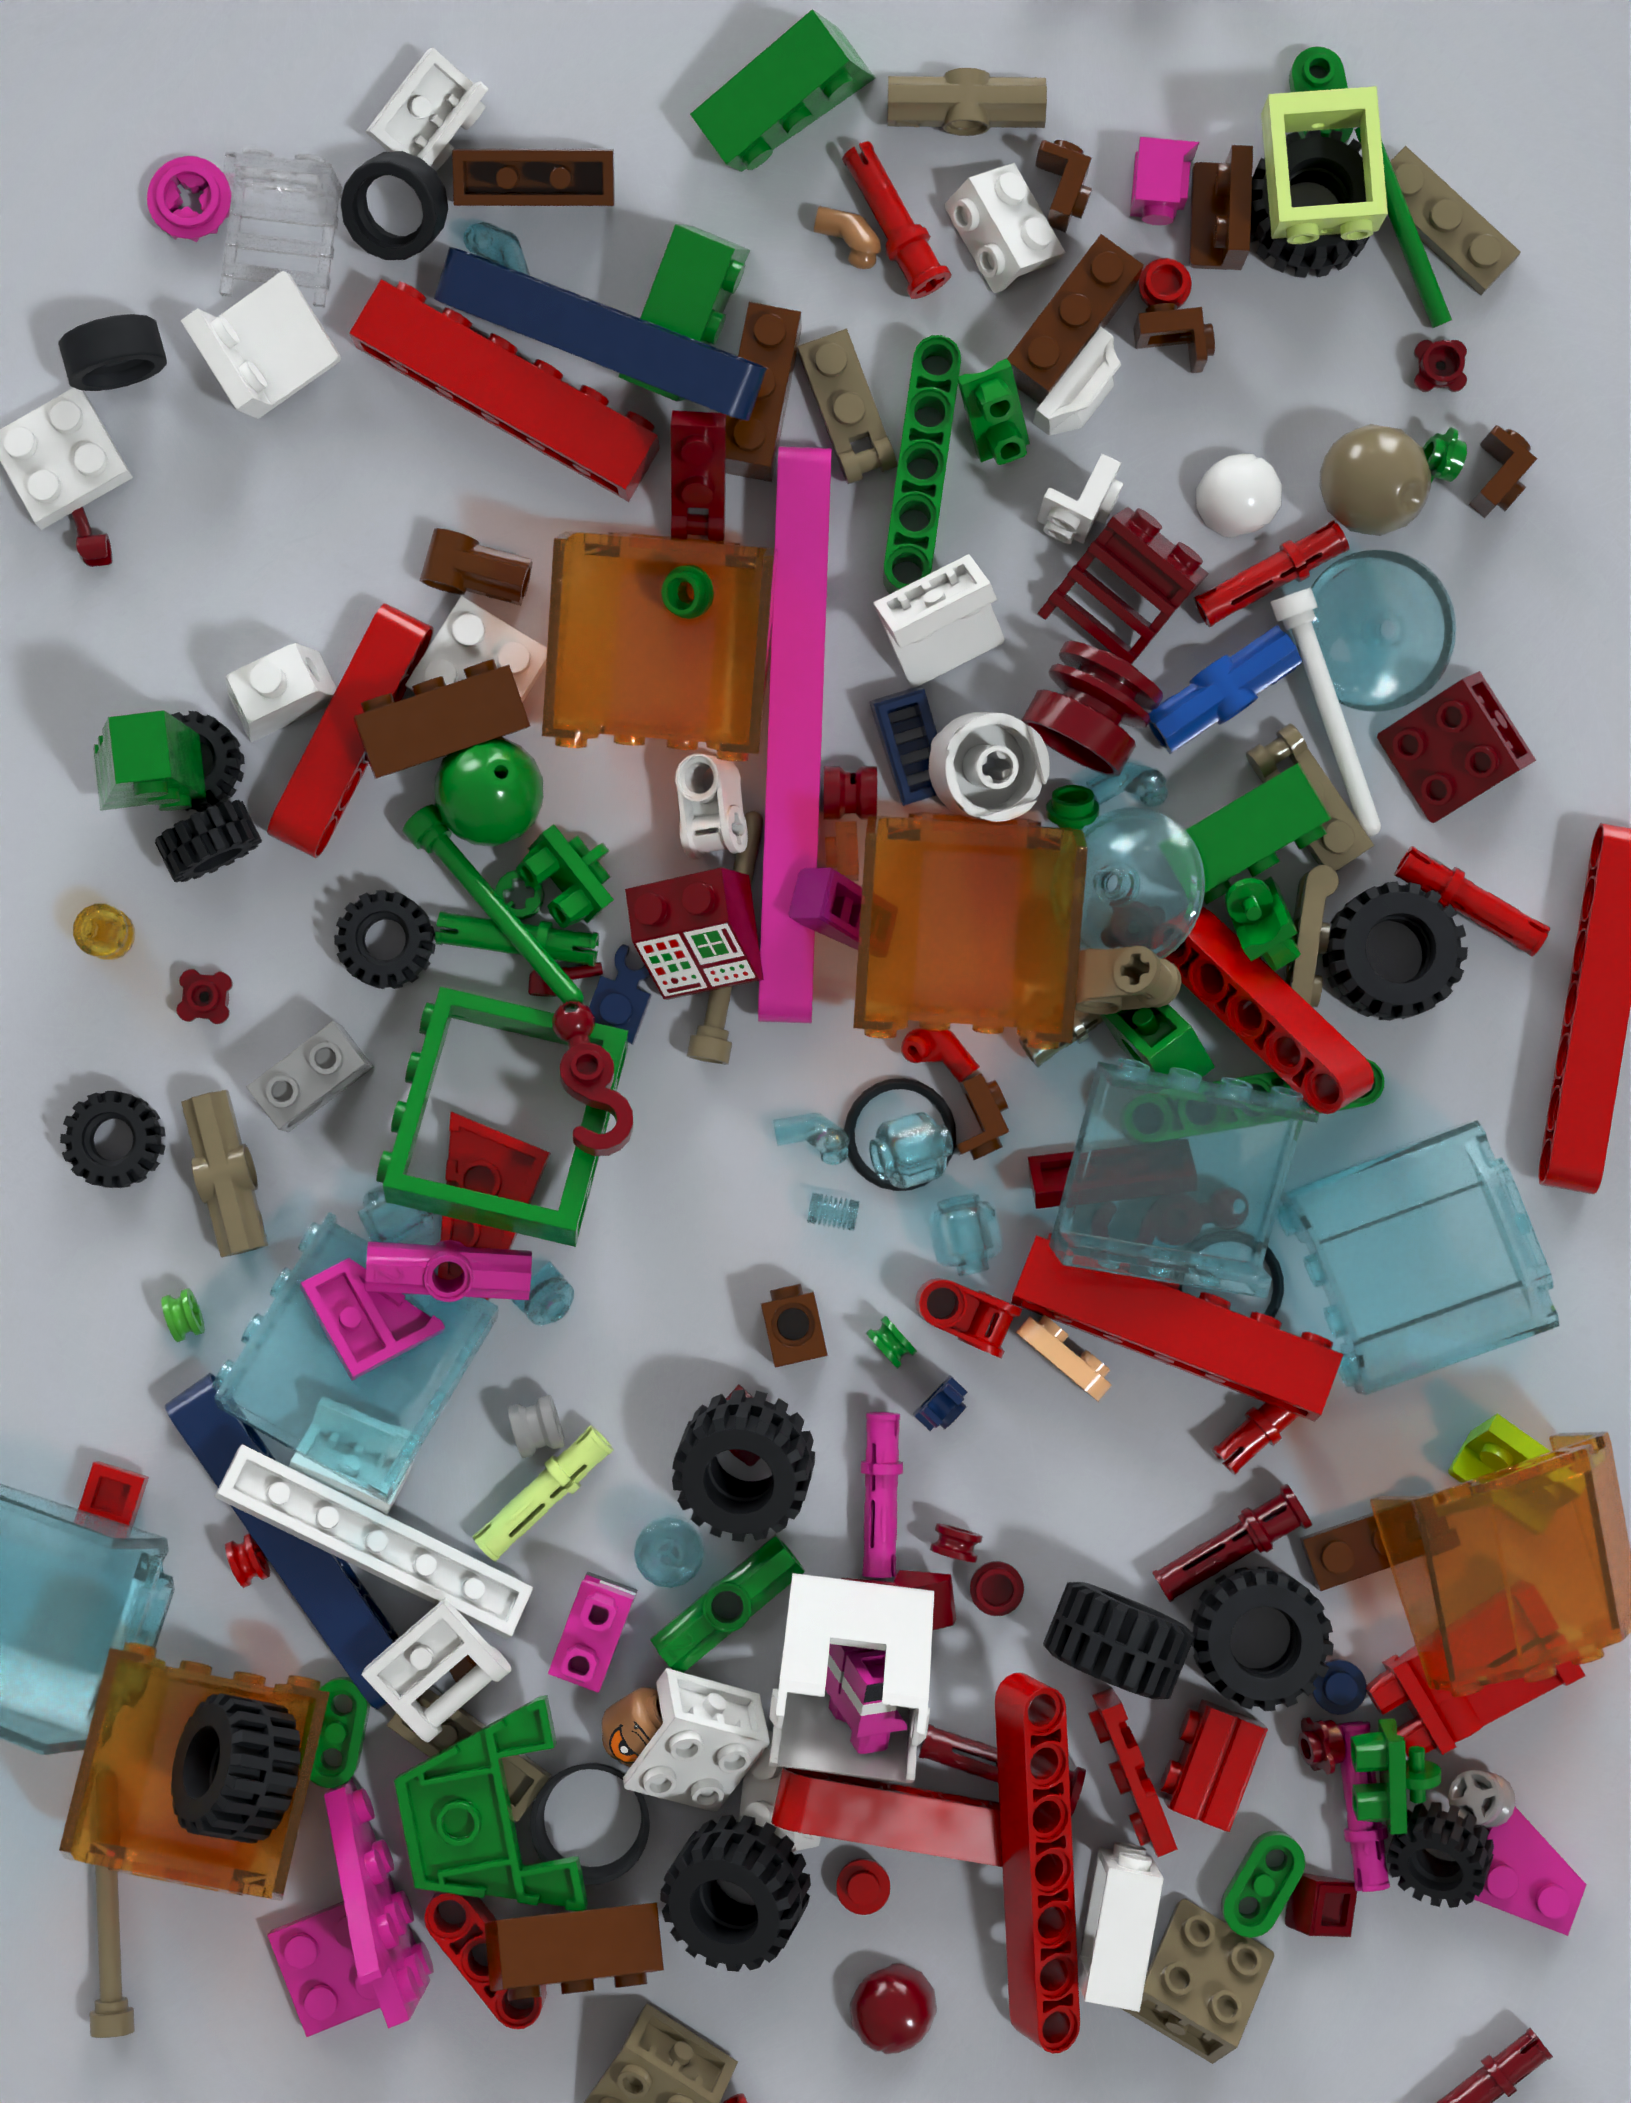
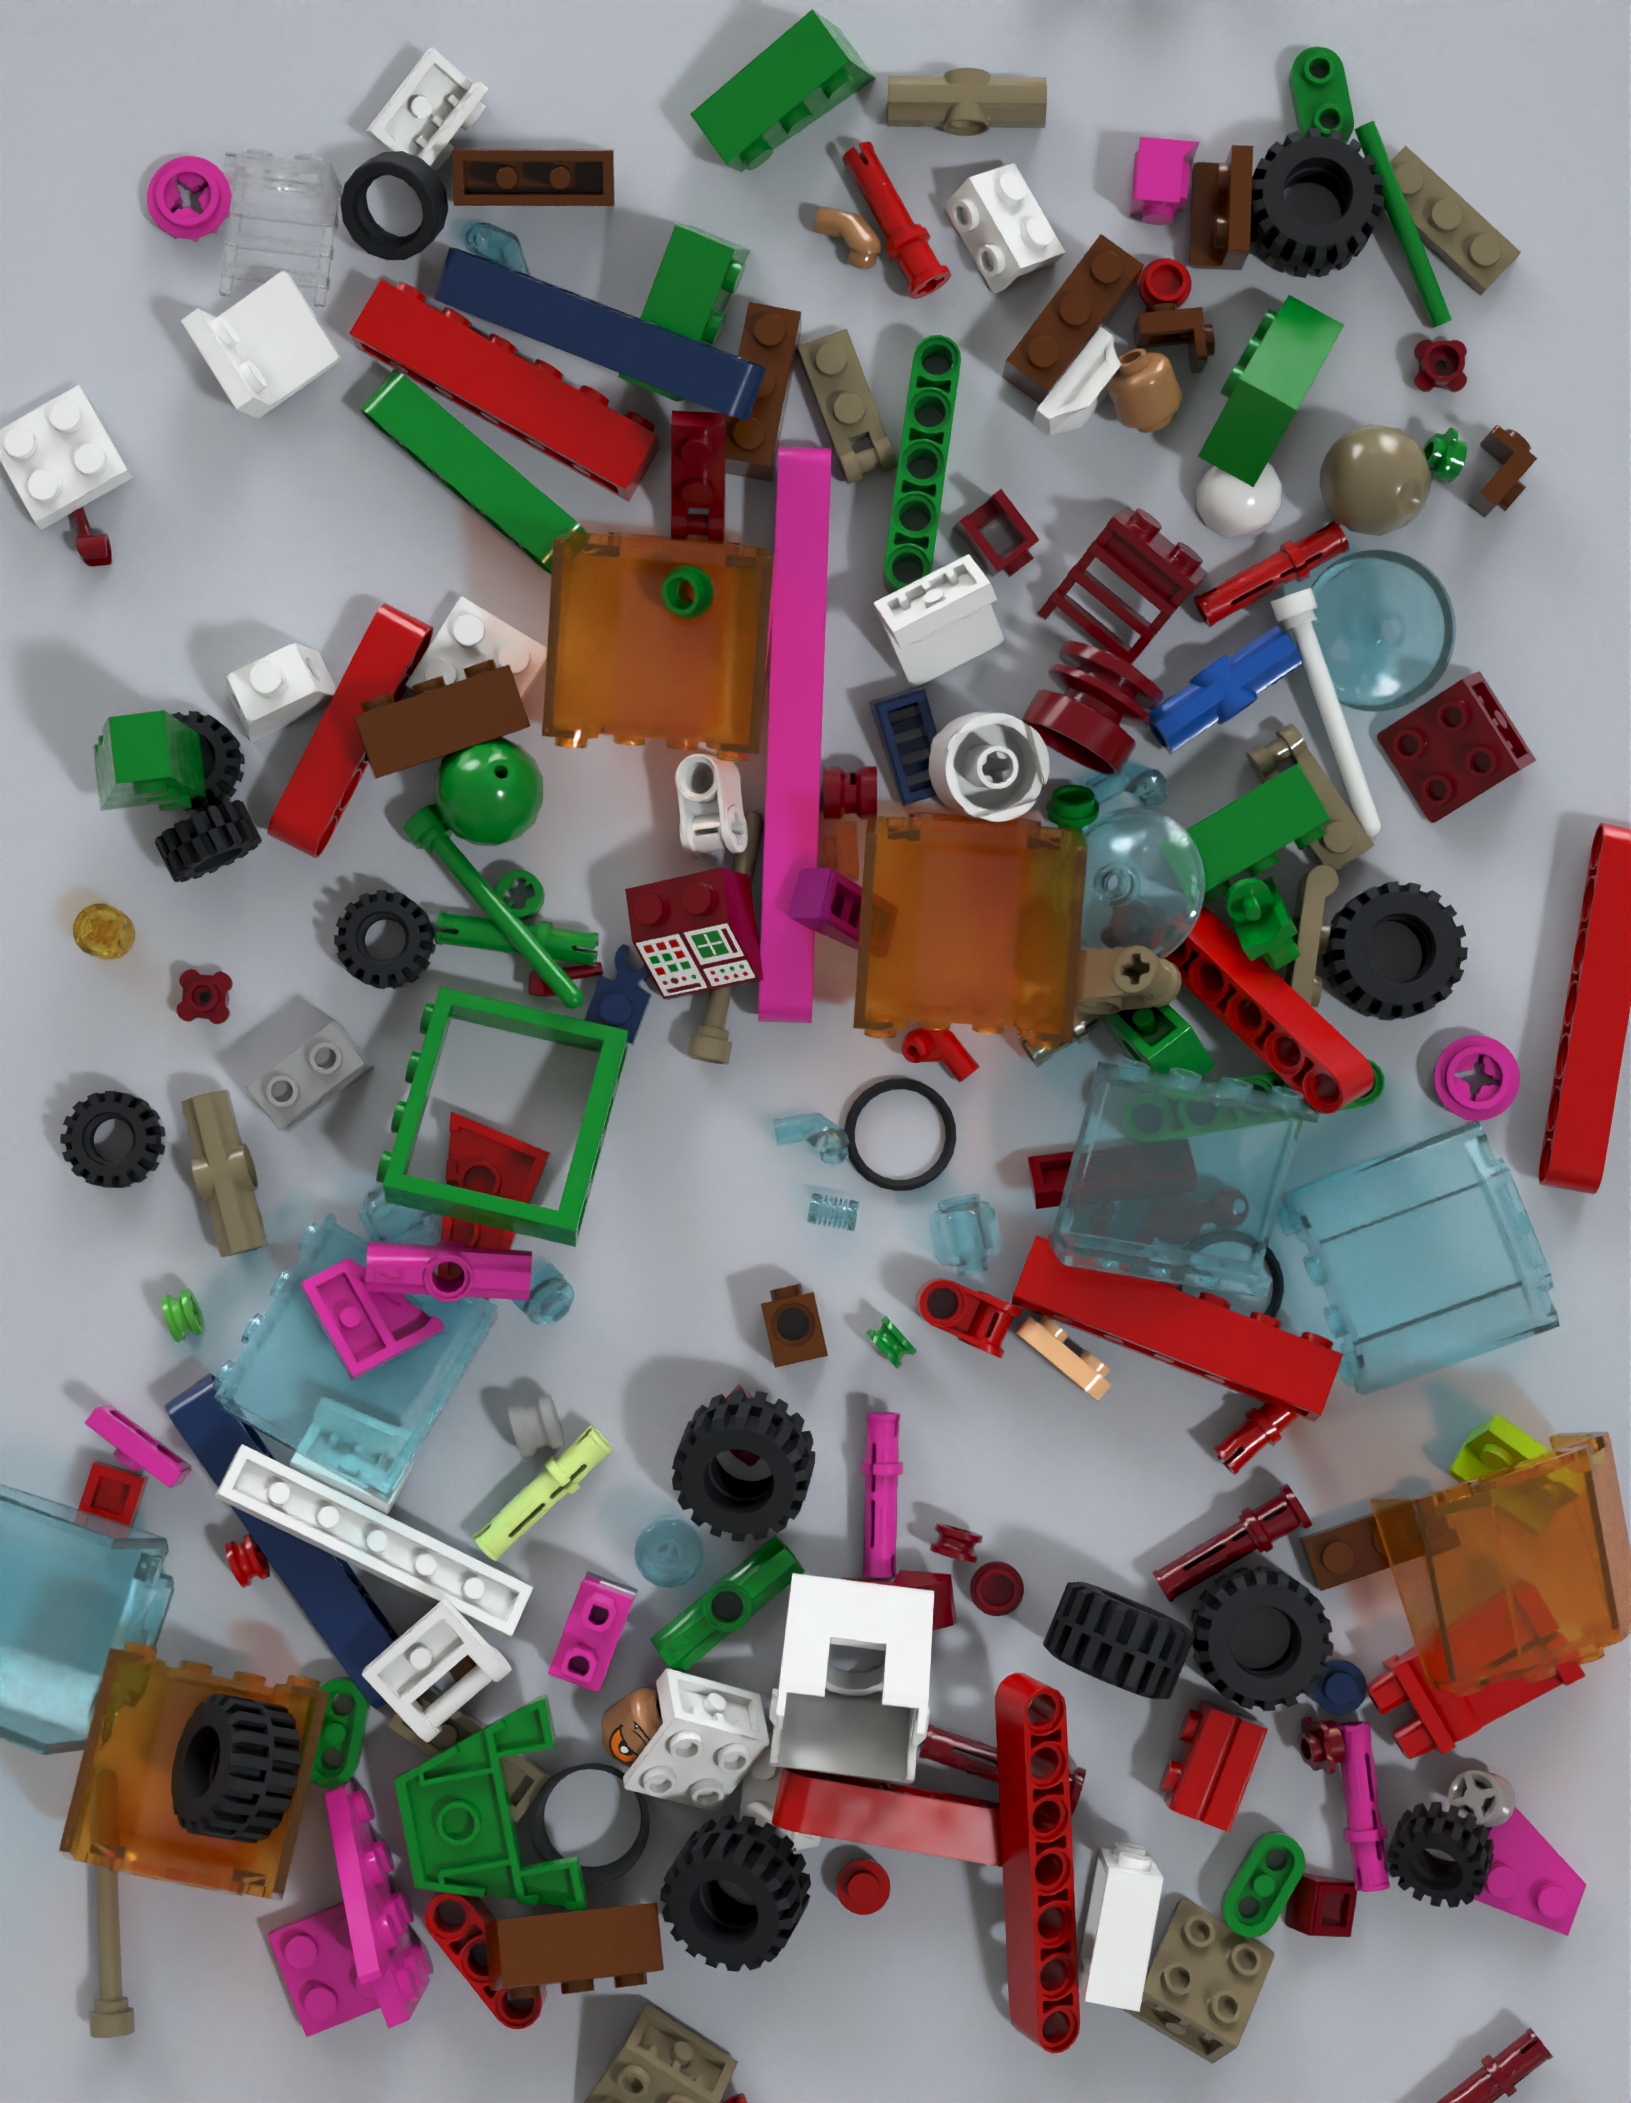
black tyre [58,314,167,391] -> none
reddish brown piece [419,528,533,606] -> none
green hips [516,824,614,929] -> none
dark red piece [552,1001,633,1156] -> none
dark pink hips [825,1644,907,1754] -> none
dark red hair [849,1963,937,2054] -> none
clear light blue head [869,1112,953,1188] -> none
dark blue plate [913,1375,967,1431] -> none
reddish brown bracket [954,1073,1010,1160] -> none
green hips [957,358,1030,465] -> none
reddish brown bracket [1035,140,1092,233] -> none
white bracket [1037,454,1124,544] -> none
red wing [1088,1687,1178,1858] -> none
yellowish green window [1261,86,1388,244] -> none
green hips [1351,1718,1441,1835] -> none
red pin [1394,846,1550,957] -> none
none -> dark pink plate [84,1405,192,1488]
none -> green beam [360,369,590,577]
none -> dark red window [952,489,1040,577]
none -> medium nougat head [1106,349,1183,433]
none -> green wedge [1198,295,1345,487]
none -> dark pink gear [1433,1035,1520,1121]

